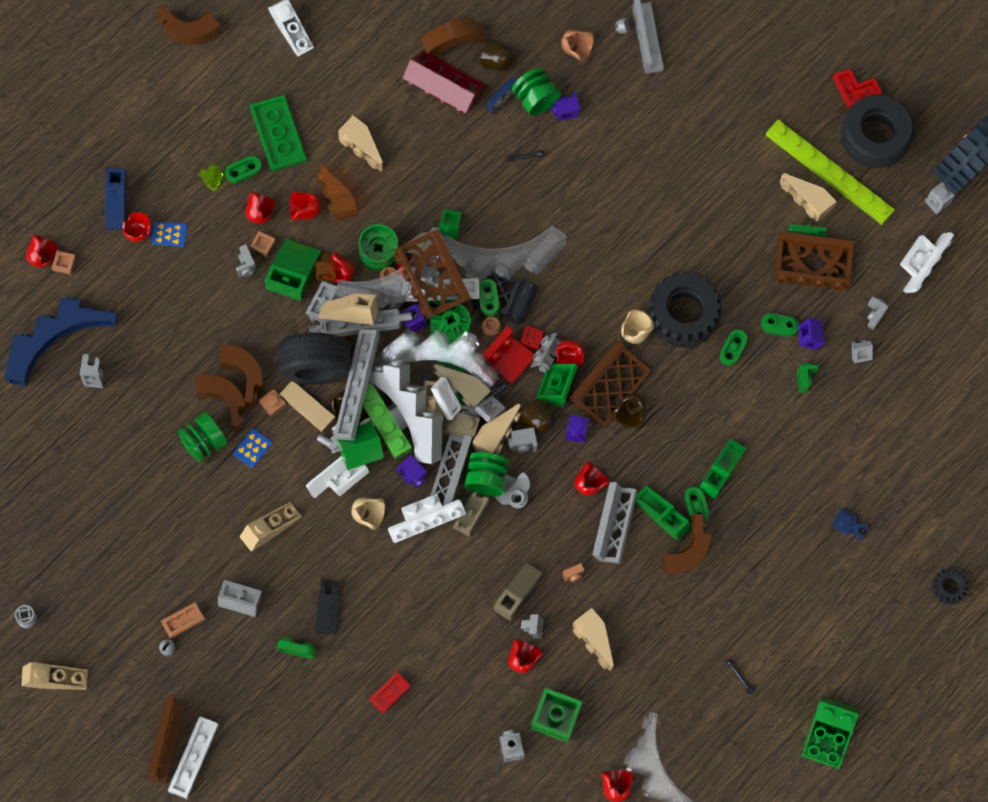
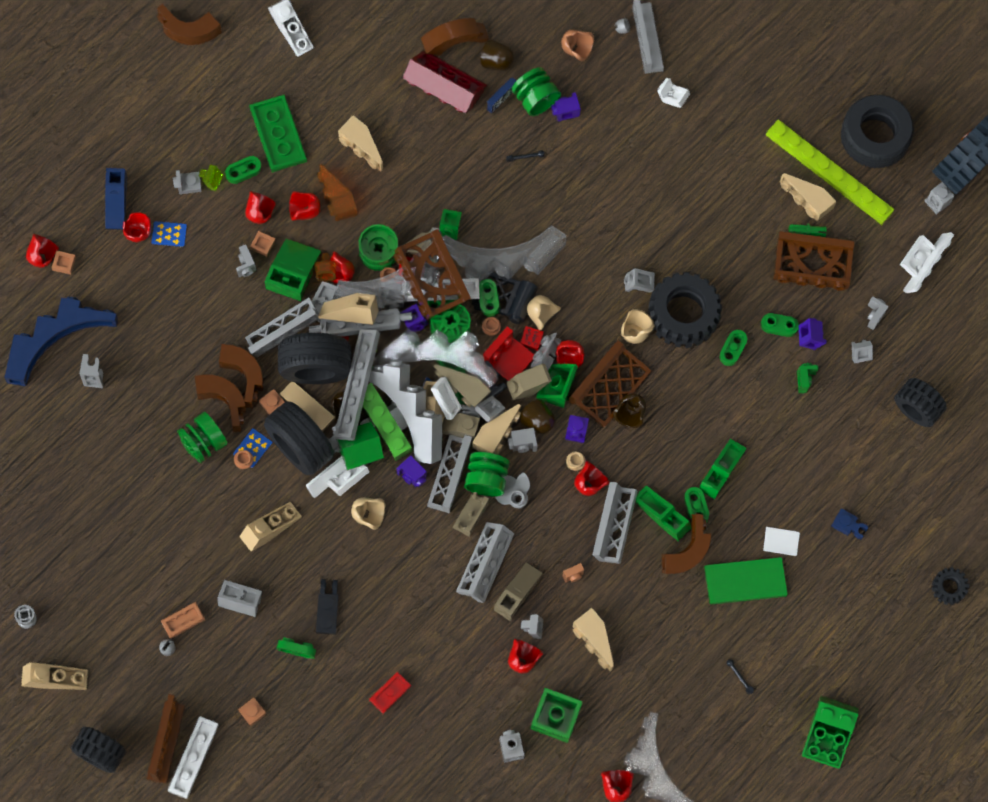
white bracket [388,494,466,543] -> none
red plate [833,69,882,109] -> none
none -> black tyre [70,726,127,773]
none -> light grey bracket [173,170,202,195]
none -> nougat plate [234,450,253,469]
none -> nougat plate [238,697,266,726]
none -> light grey fence [245,298,320,357]
none -> black tyre [264,402,334,475]
none -> light grey fence [456,522,514,603]
none -> dark tan slope [506,364,552,400]
none -> tan hair [527,295,561,330]
none -> tan plate [566,452,586,471]
none -> light grey bracket [624,268,655,293]
none -> white bracket [658,78,690,108]
none -> green tile [704,557,787,605]
none -> white sticker [763,527,800,556]
none -> black tyre [894,378,947,427]

